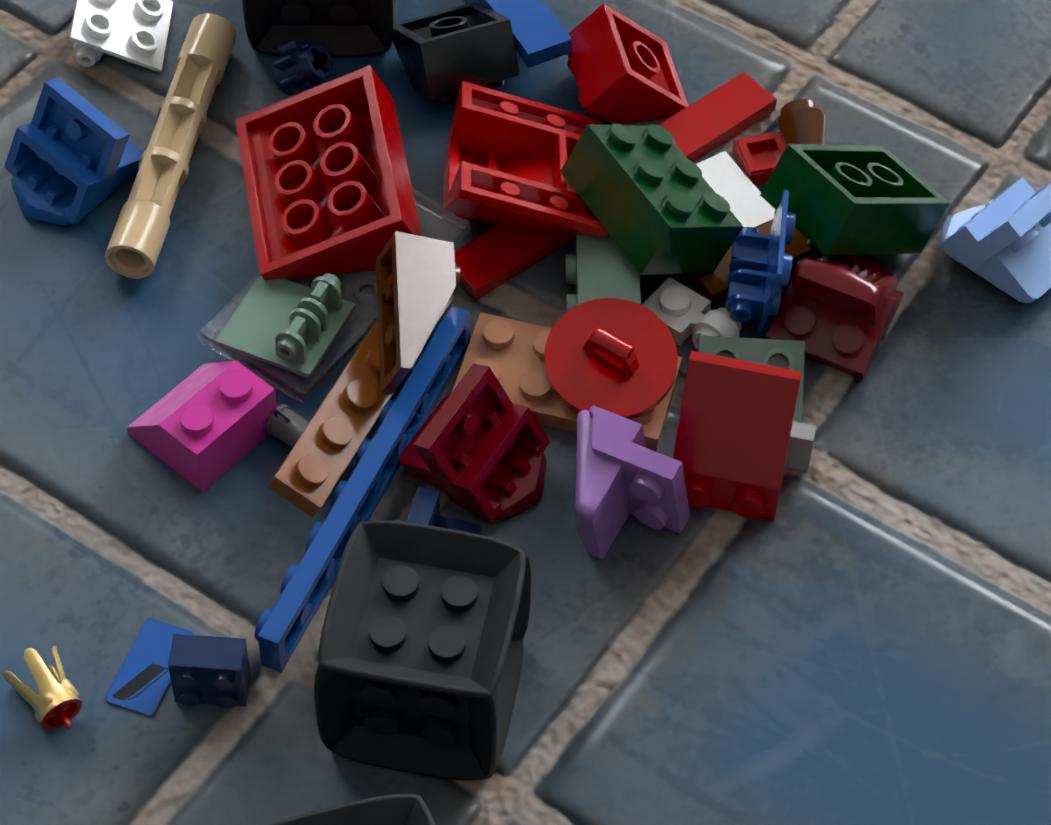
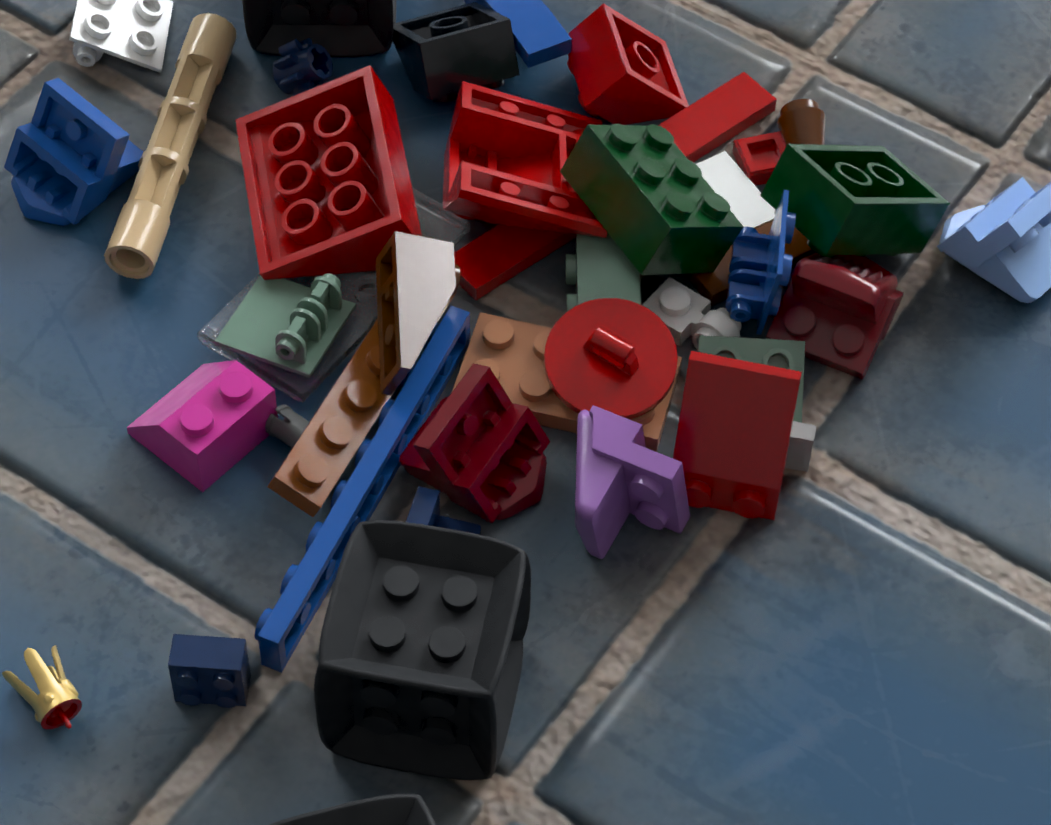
blue sticker [105,618,193,715] -> none

